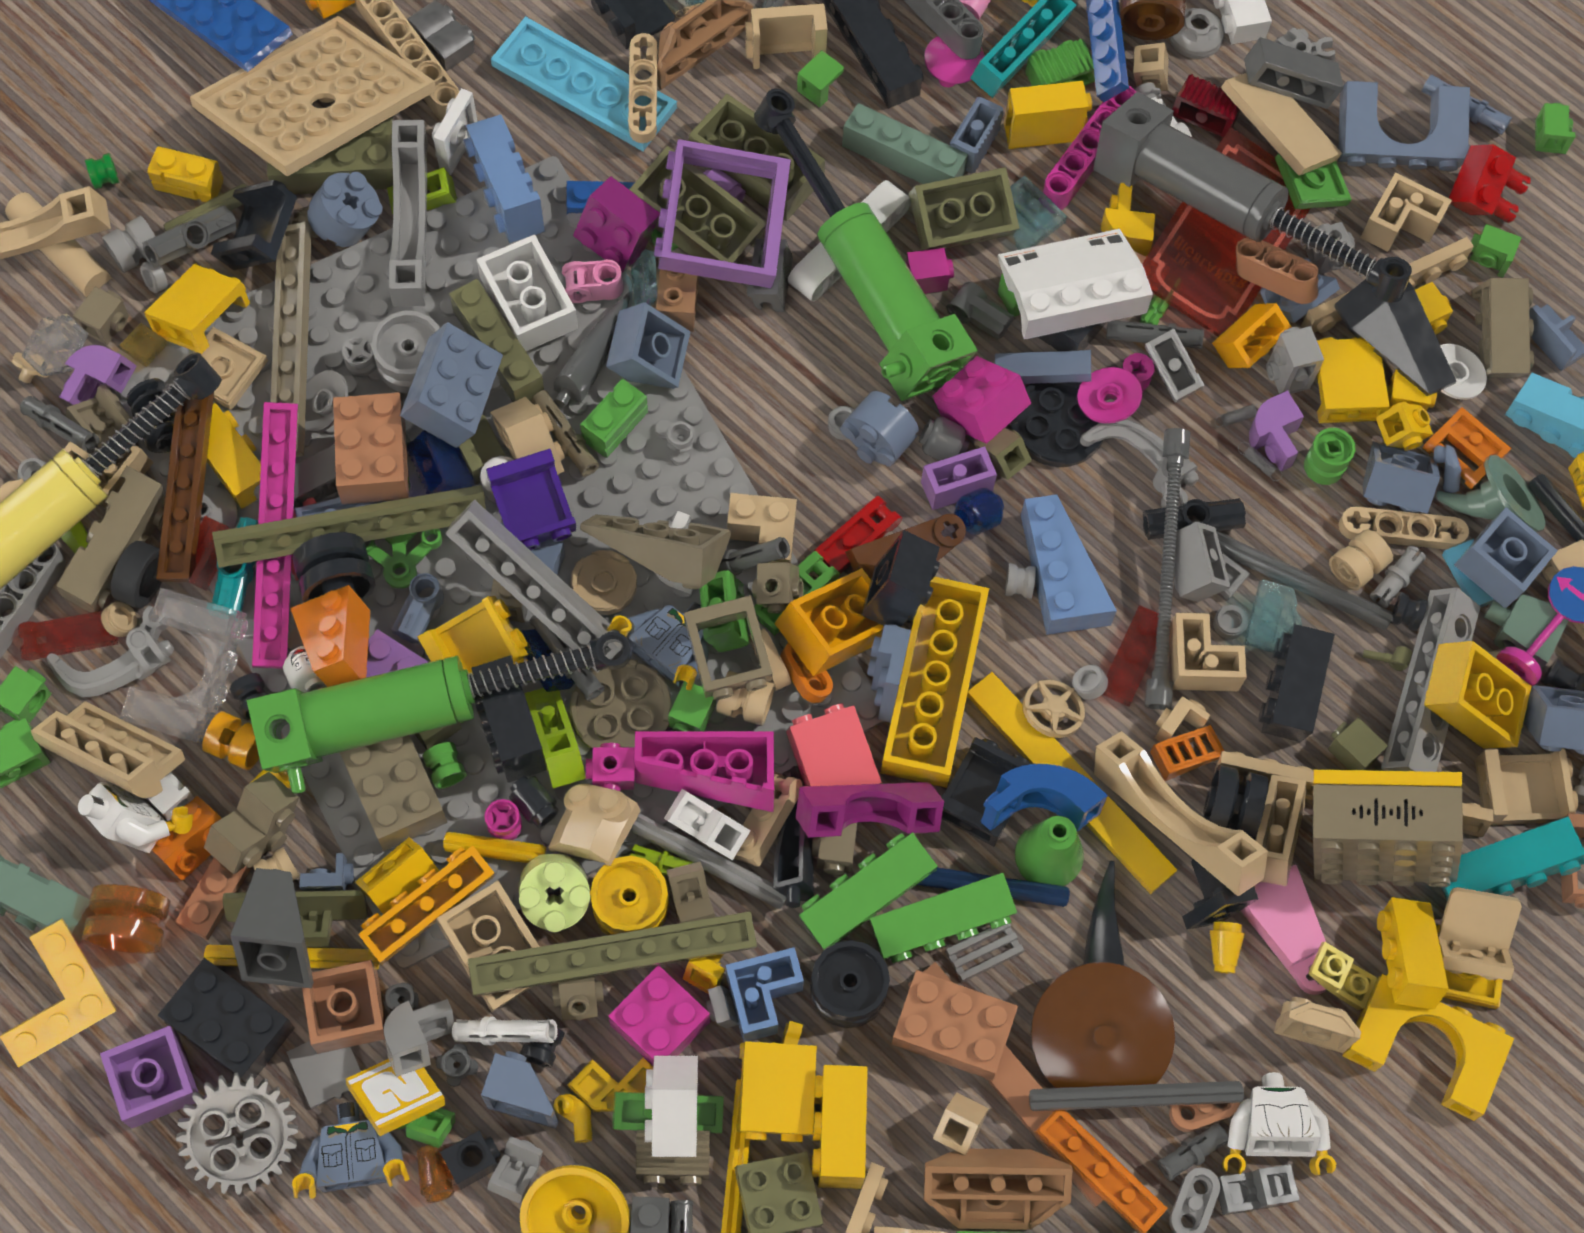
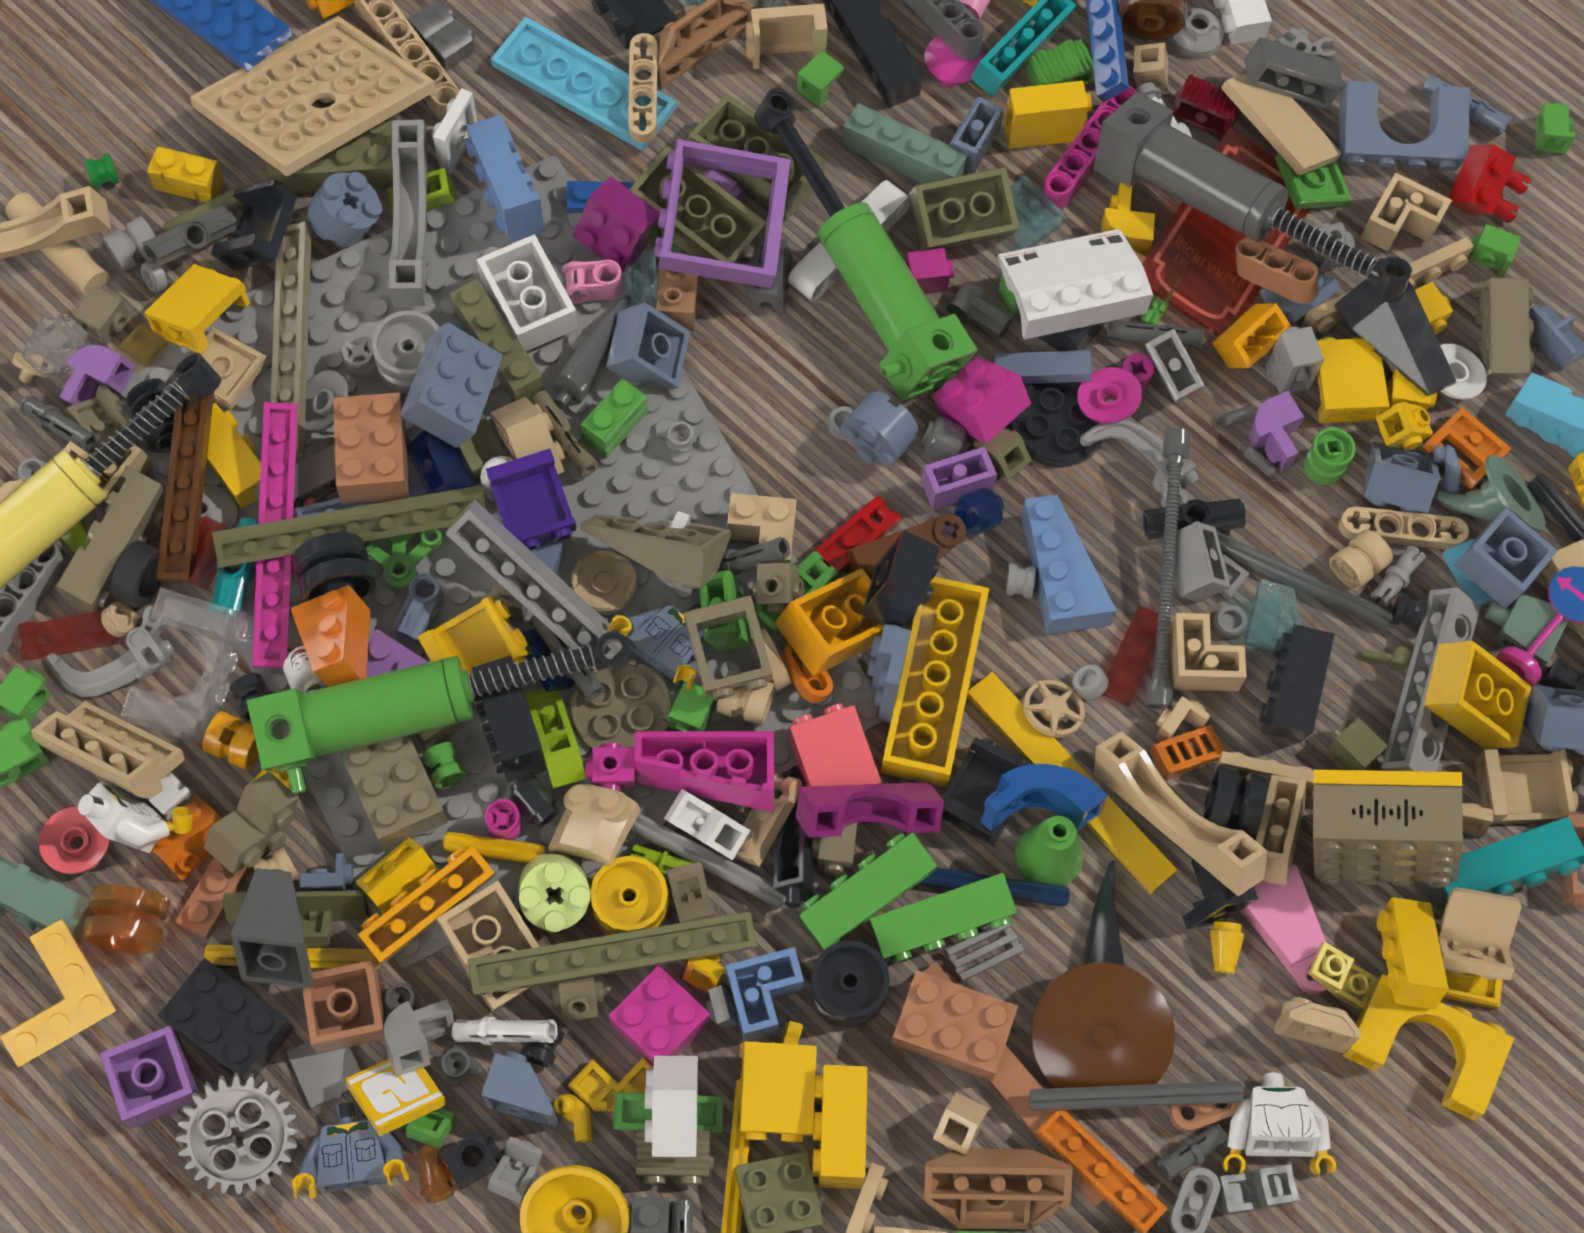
none -> coral dish [39,806,110,875]

